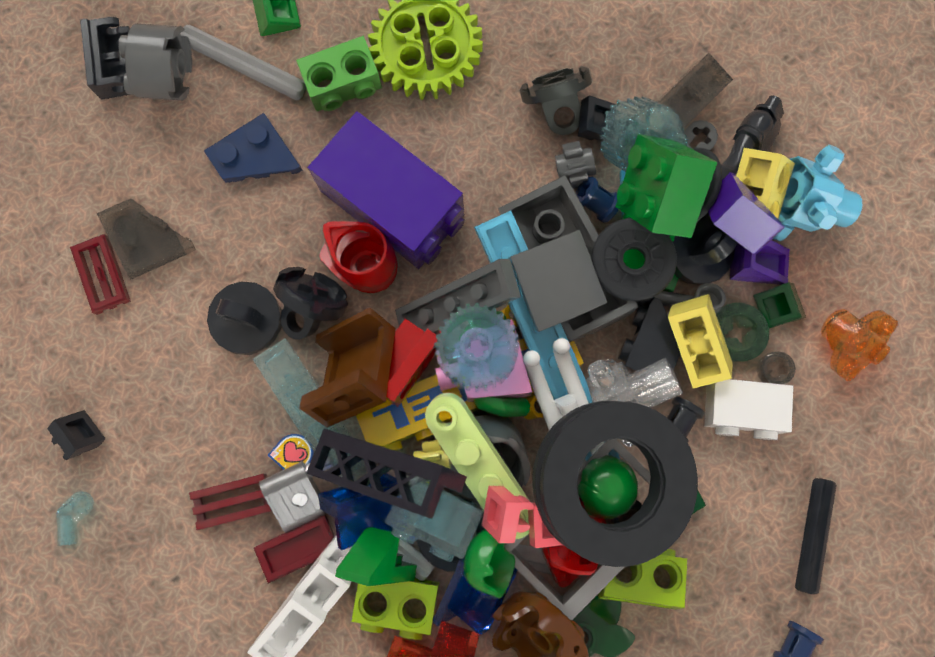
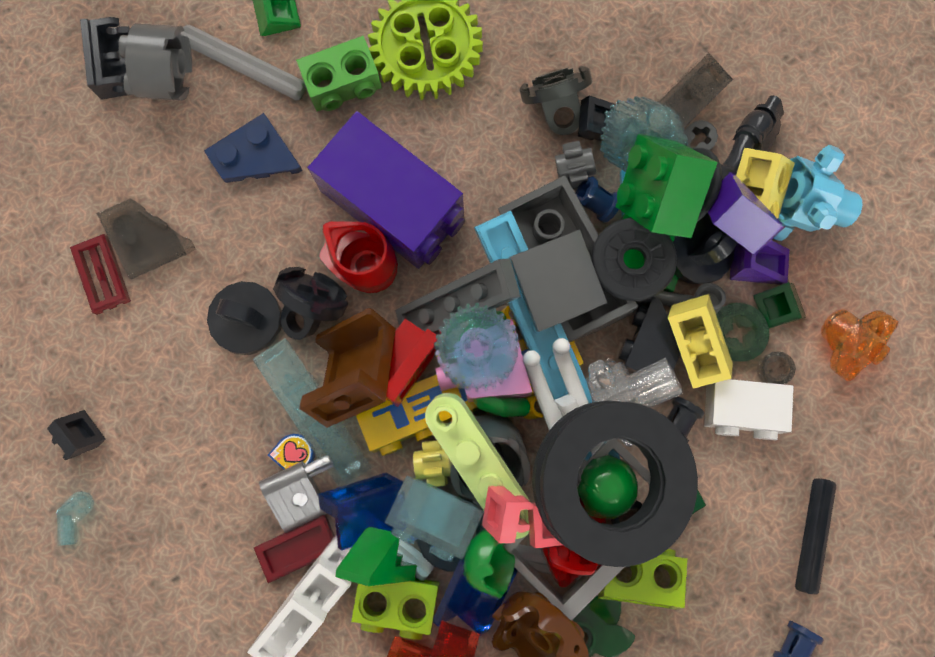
dark red tile [189,473,272,530] -> none
black fence [307,428,467,519] -> none

